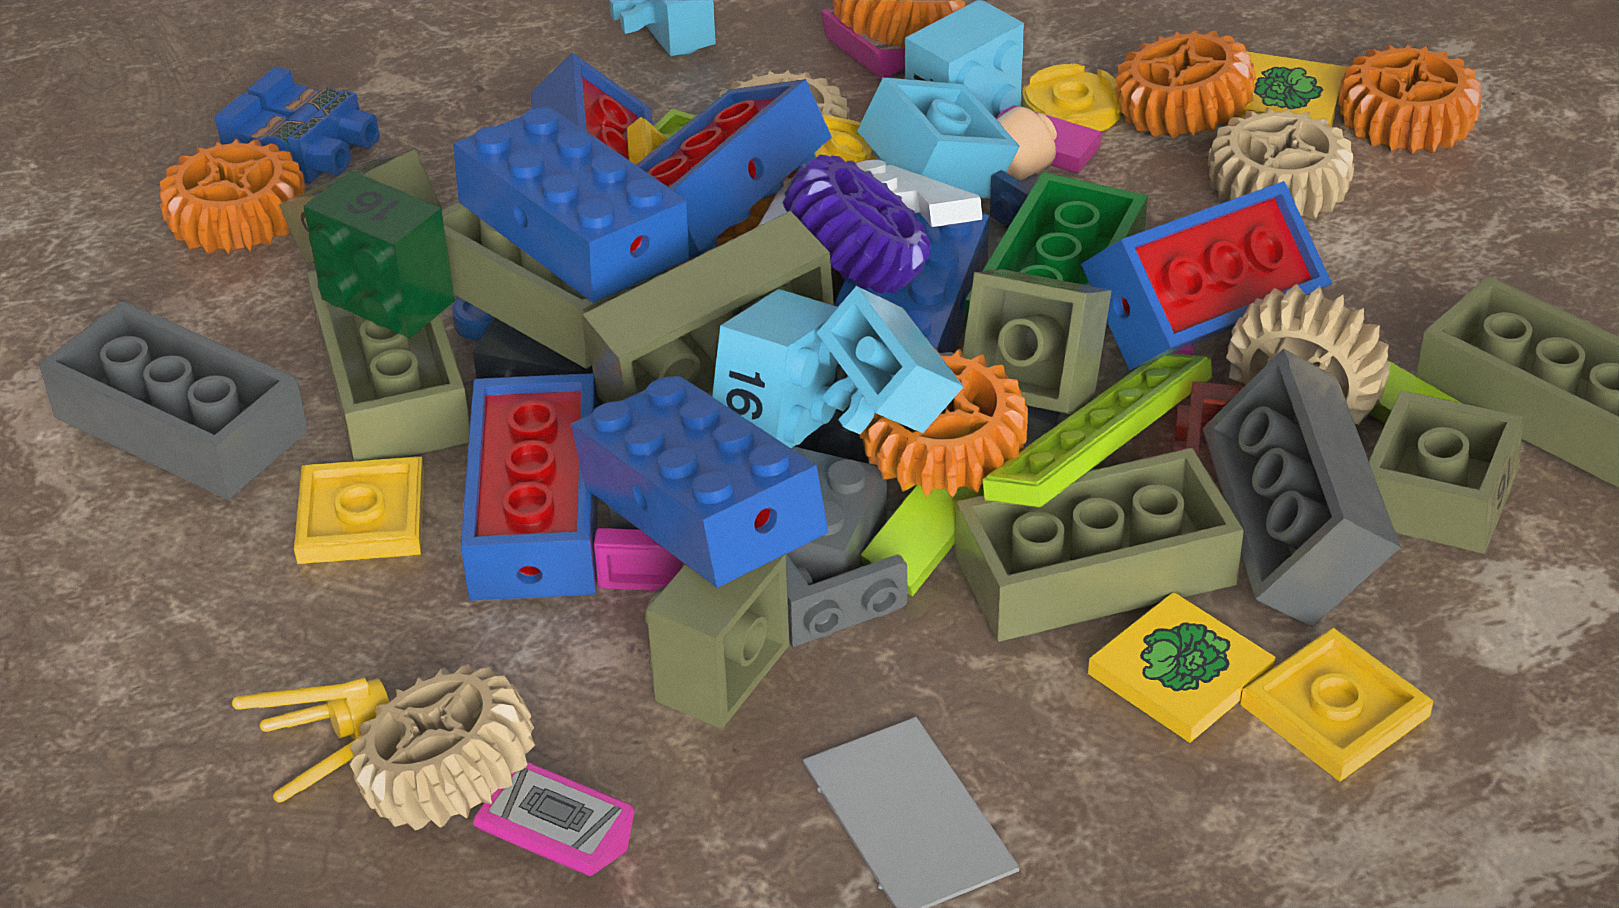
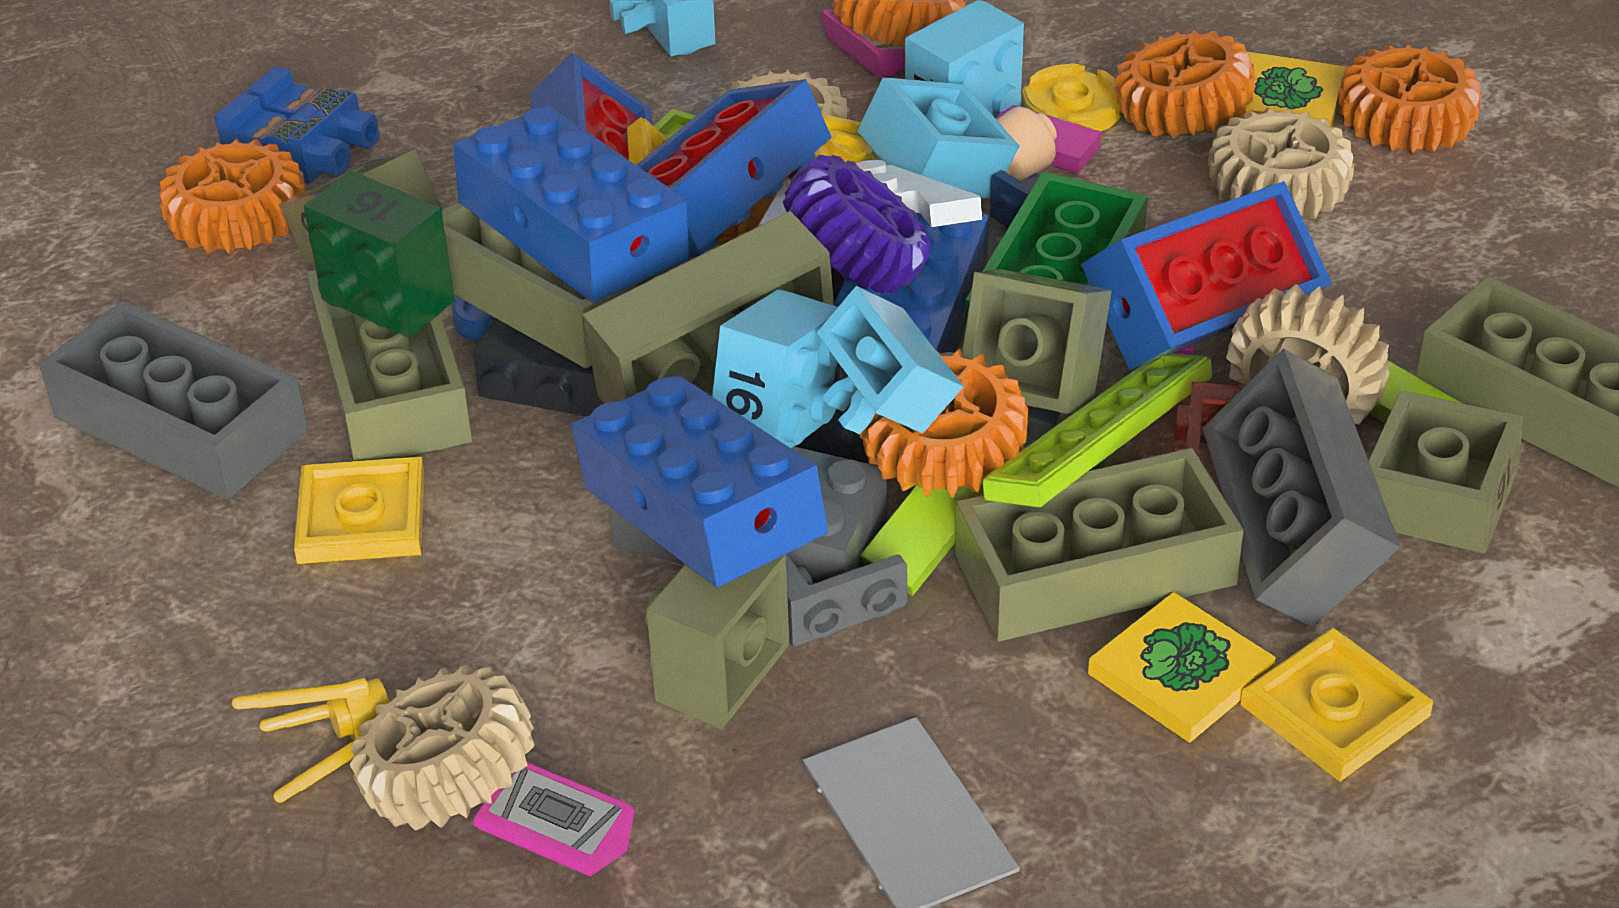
brick [461,373,598,601] -> none
dark pink tile [594,528,683,591] -> none

